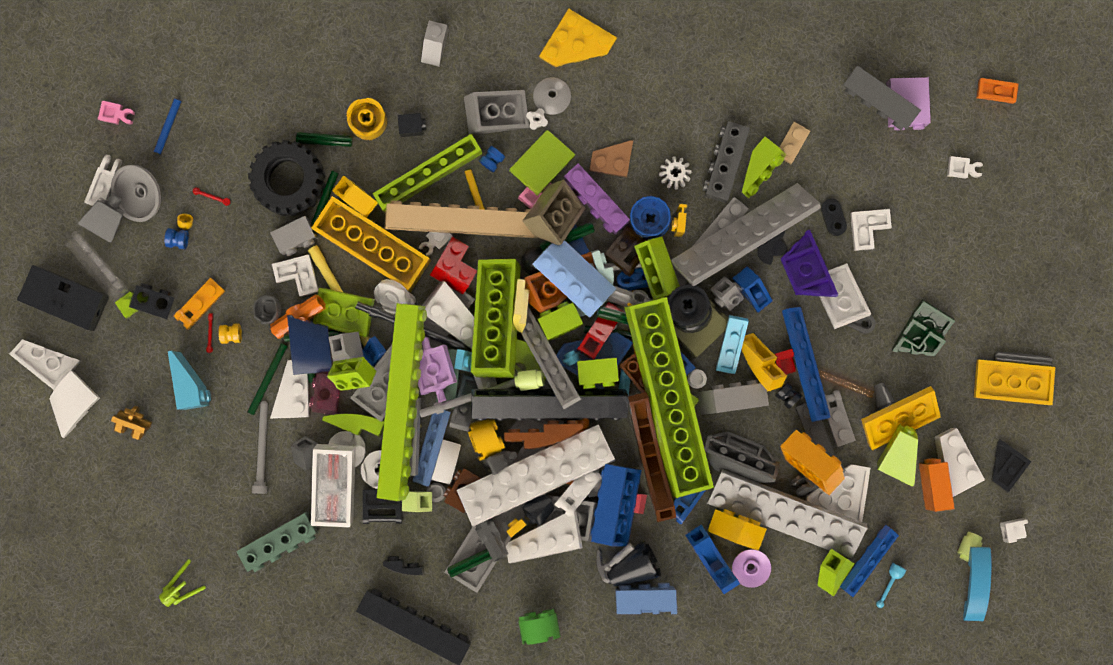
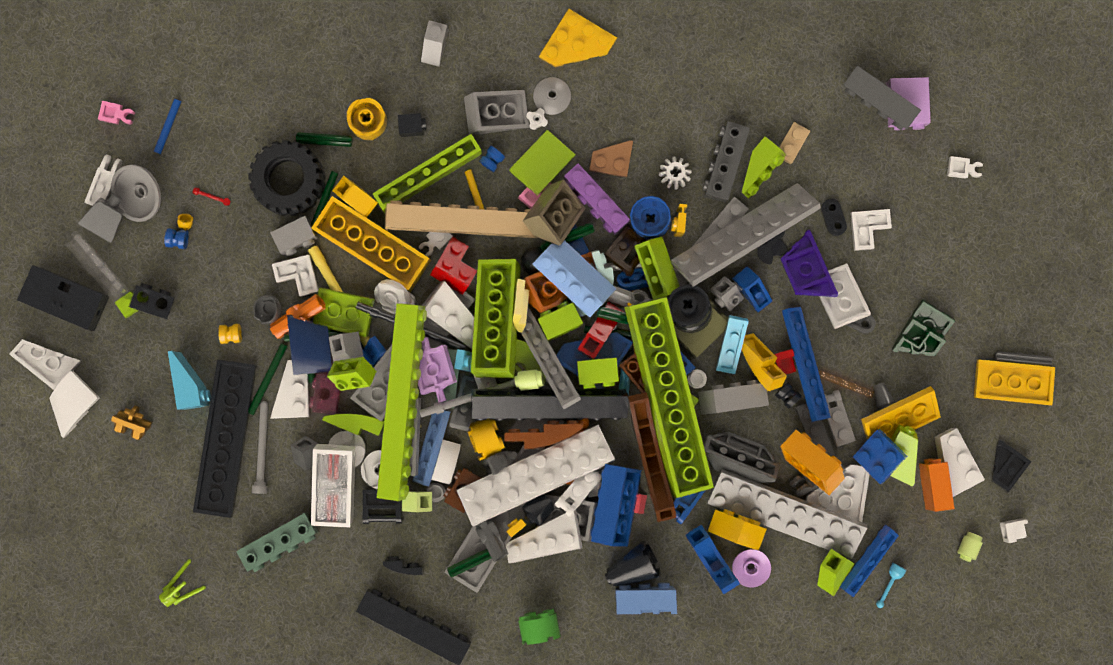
light orange plate [174,278,225,330] -> none
red hinge [206,313,213,353] -> none
medium azure plate [562,350,581,366] -> none
light grey piece [597,543,635,583] -> none
dark azure slope [963,547,991,621] -> none
orange plate [976,78,1019,104] -> none
none -> black plate [193,359,257,518]
none -> blue plate [853,429,908,484]

